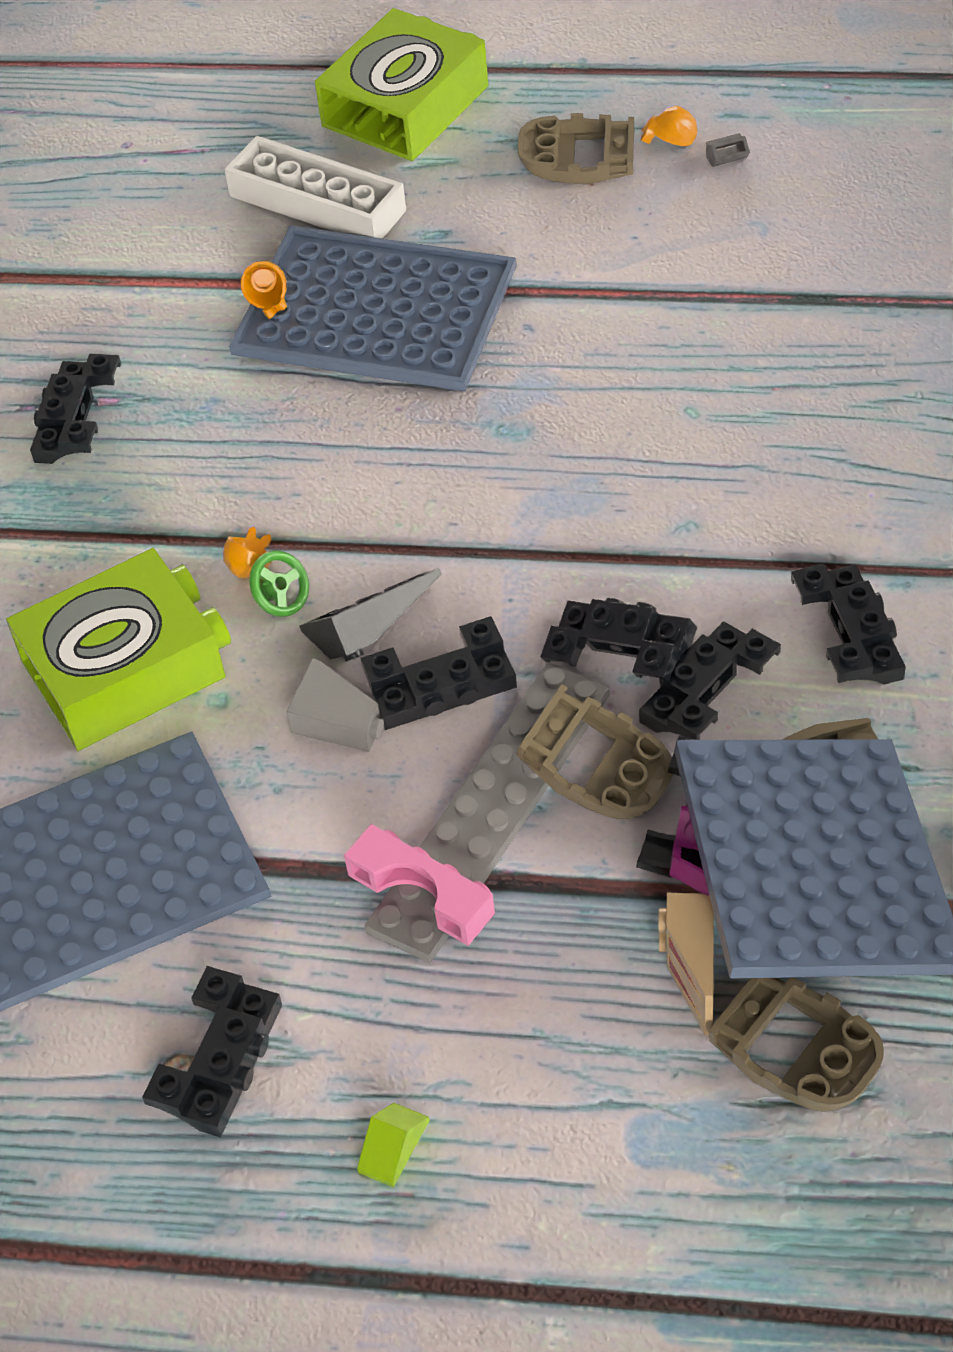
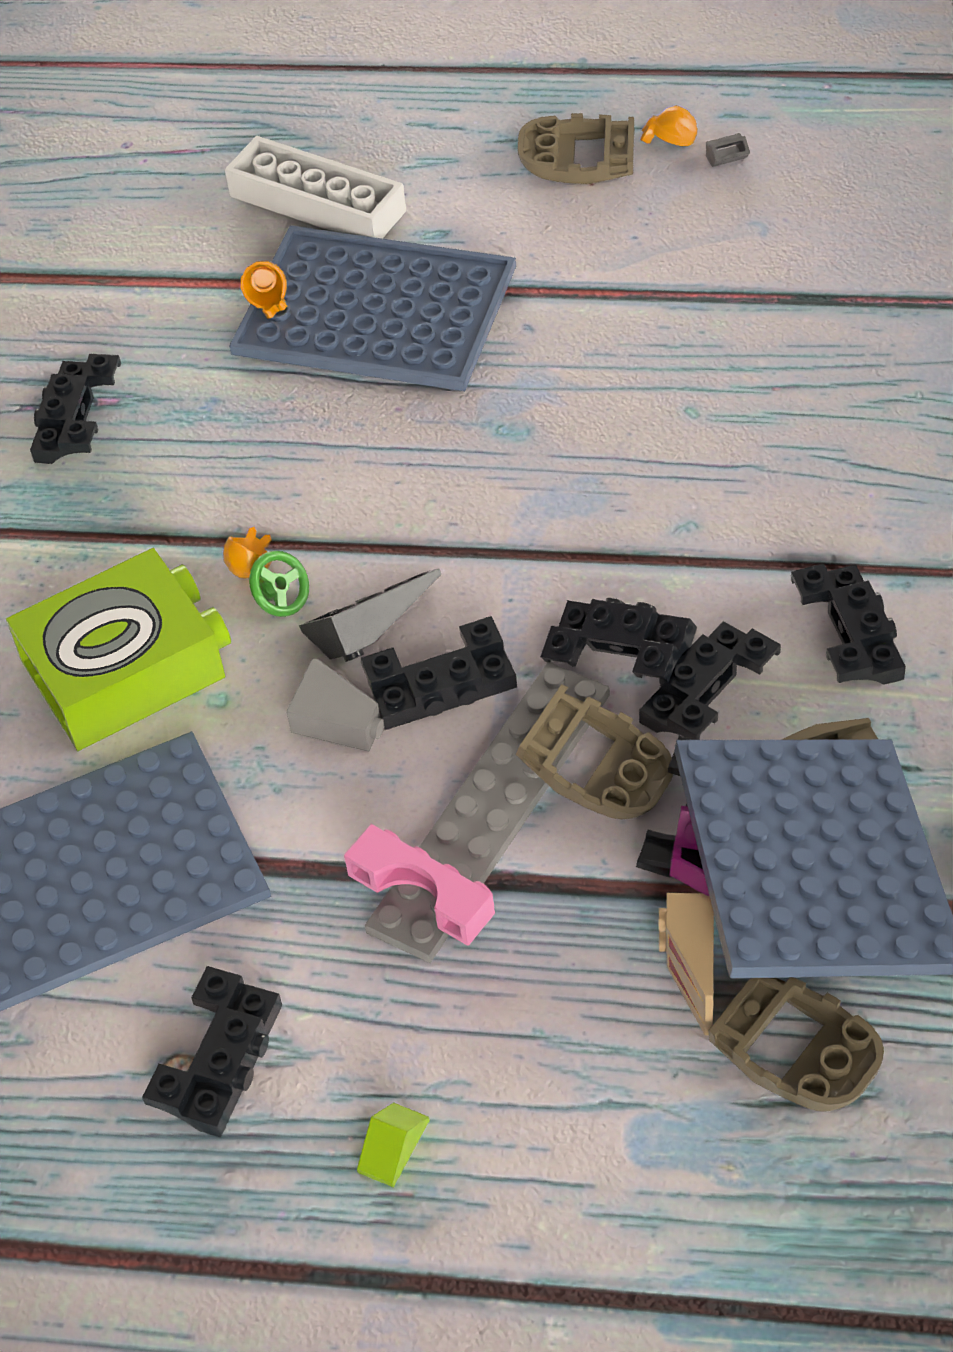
lime brick [315,8,489,162] -> none

